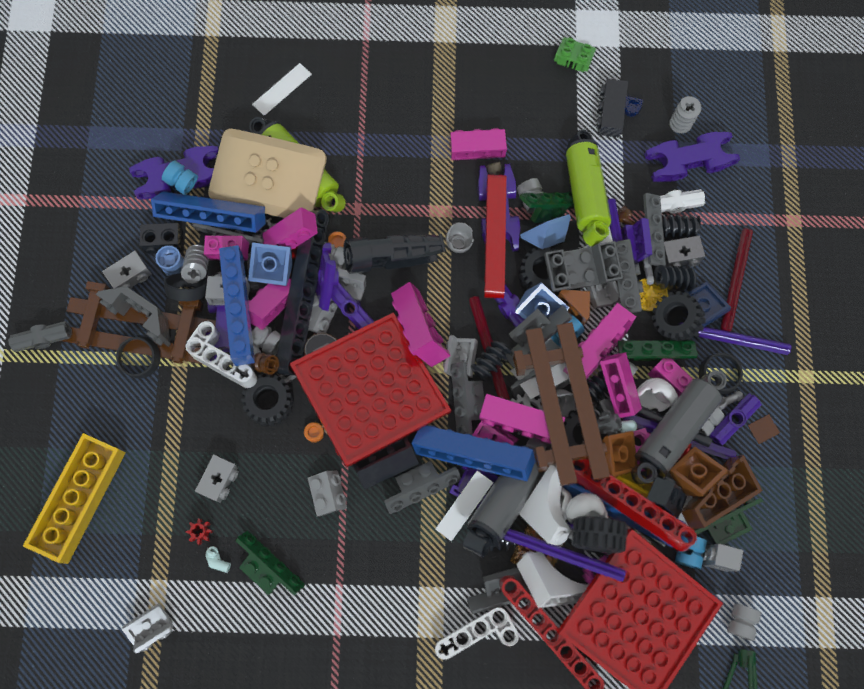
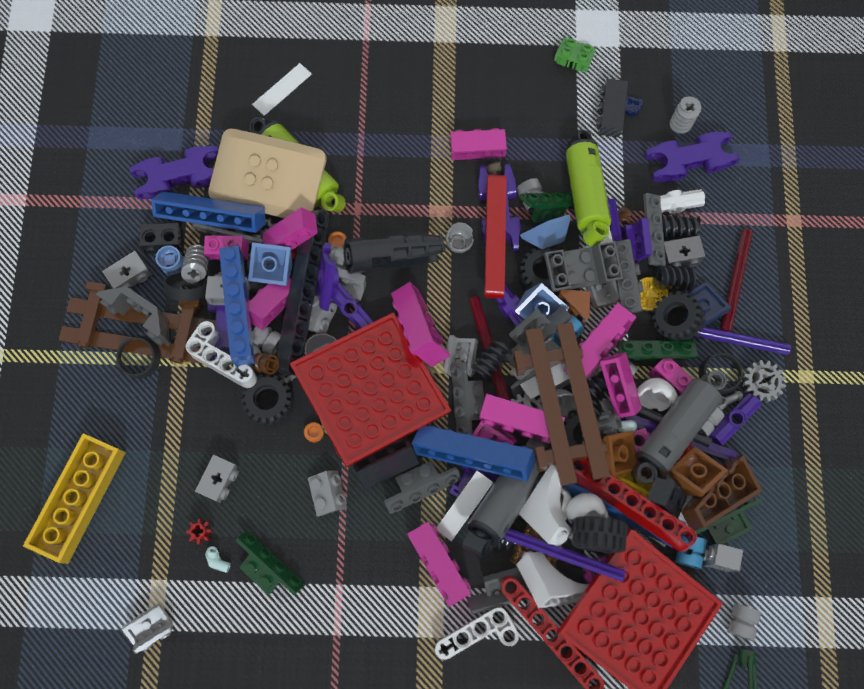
dark grey piece [8,321,72,352] -> none
dark azure wheel [162,160,198,195] -> none
light grey piece [642,257,654,285] -> none
reddish brown sticker [748,415,780,444] -> none
none -> dark pink wedge [407,522,471,607]
none -> light grey gear [742,360,786,403]

